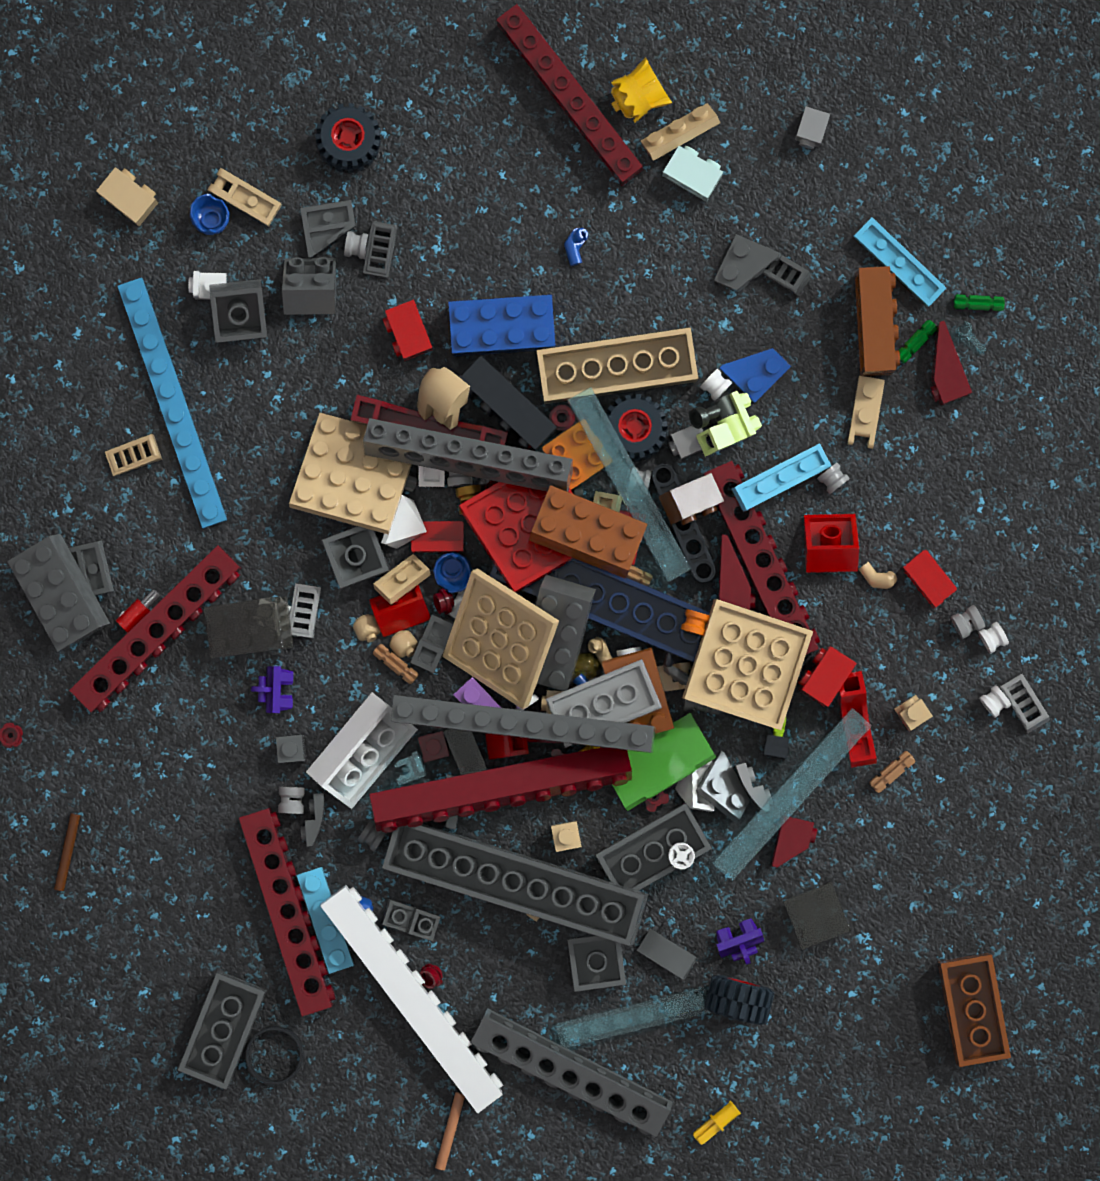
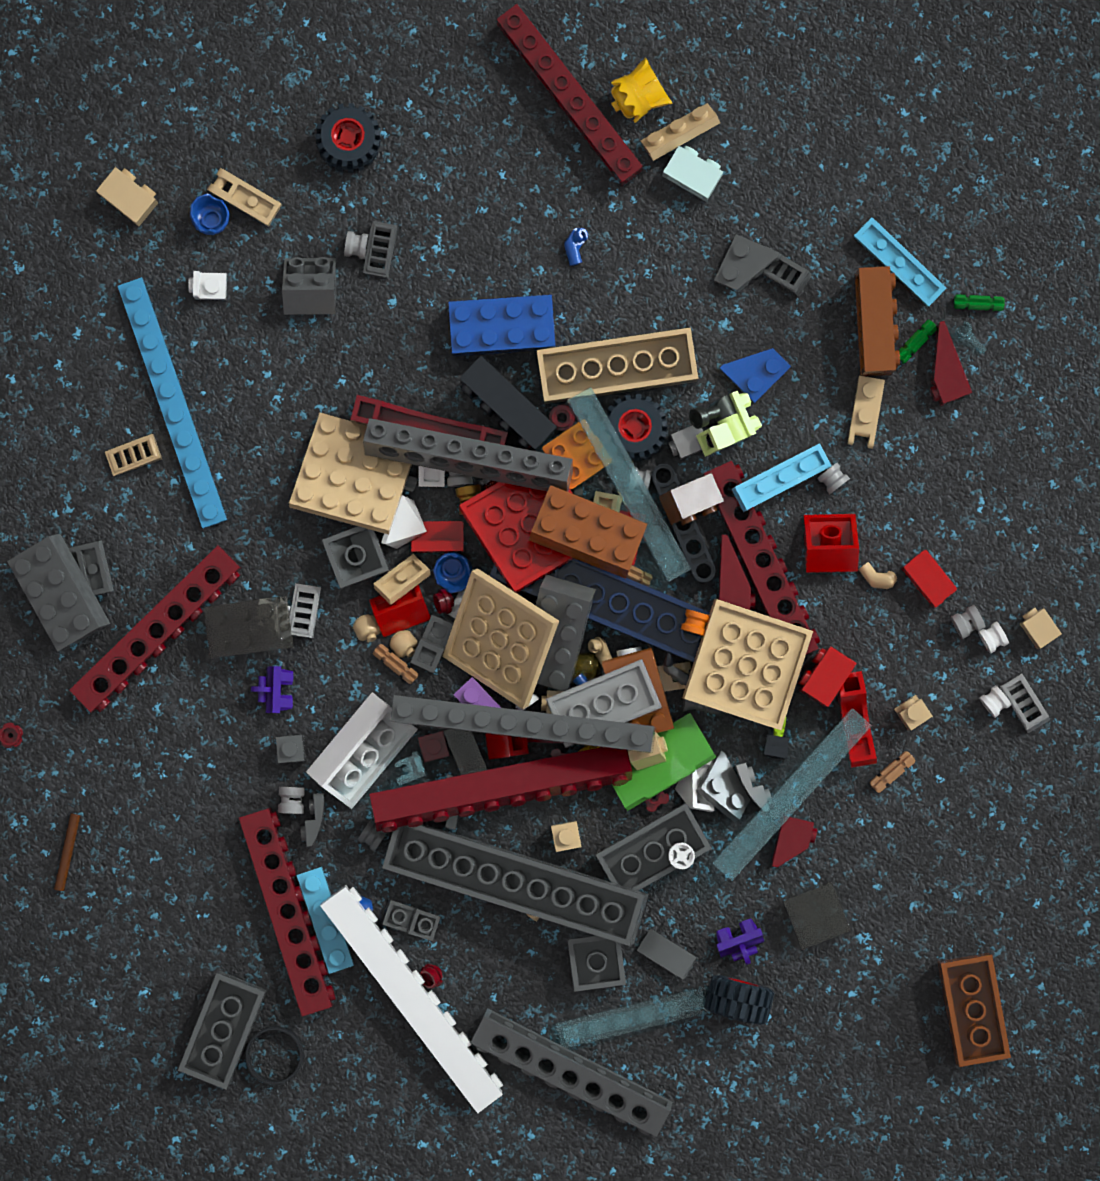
red piece [116,590,159,633] -> none
dark grey brick [209,279,267,343] -> none
dark grey wing [300,200,356,257] -> none
red brick [383,300,433,361] -> none
tan brick [417,367,470,430] -> none
nougat bar [435,1092,465,1170] -> none
yellow axle [693,1100,741,1145] -> none
white wheel [700,369,732,401] -> none
light grey brick [795,107,830,149] -> none
none -> tan brick [628,731,668,770]
none -> tan brick [1020,608,1062,649]

